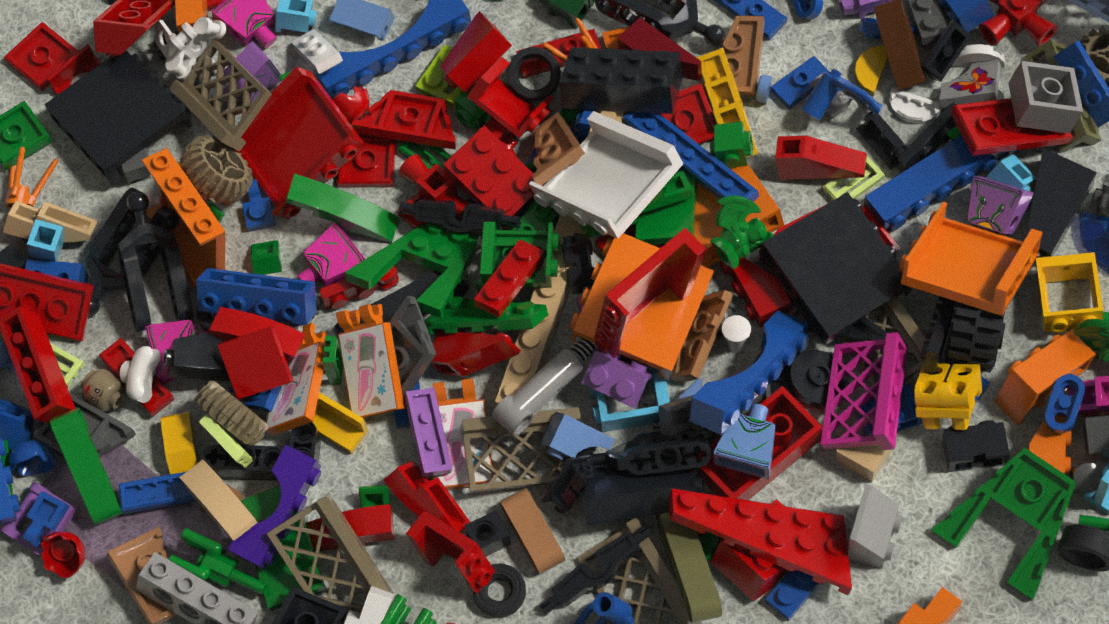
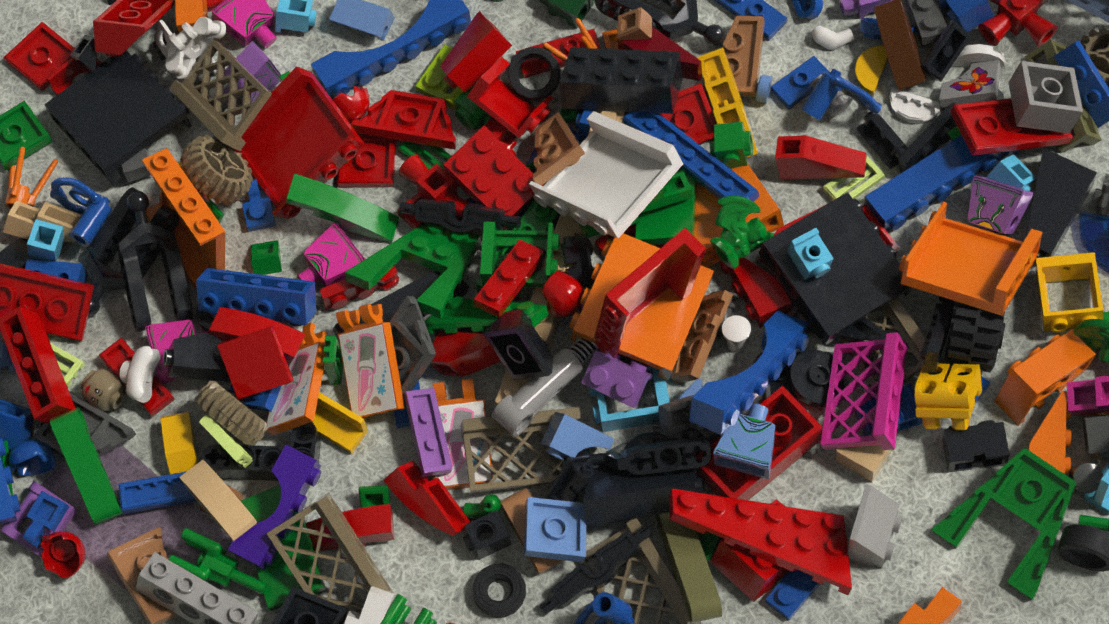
white plate [291,29,343,74] -> none
red panel [406,511,495,593] -> none
blue plate [1045,374,1085,434] -> none
none -> blue piece [50,177,112,246]
none -> black slope [70,35,97,71]
none -> green arm [464,494,501,518]
none -> black slope [483,309,553,380]
none -> medium blue plate [524,497,586,562]
none -> red hair [542,270,584,319]
none -> medium nougat slope [617,7,652,40]
none -> medium azure brick [787,228,834,280]
none -> white arm [812,26,854,50]

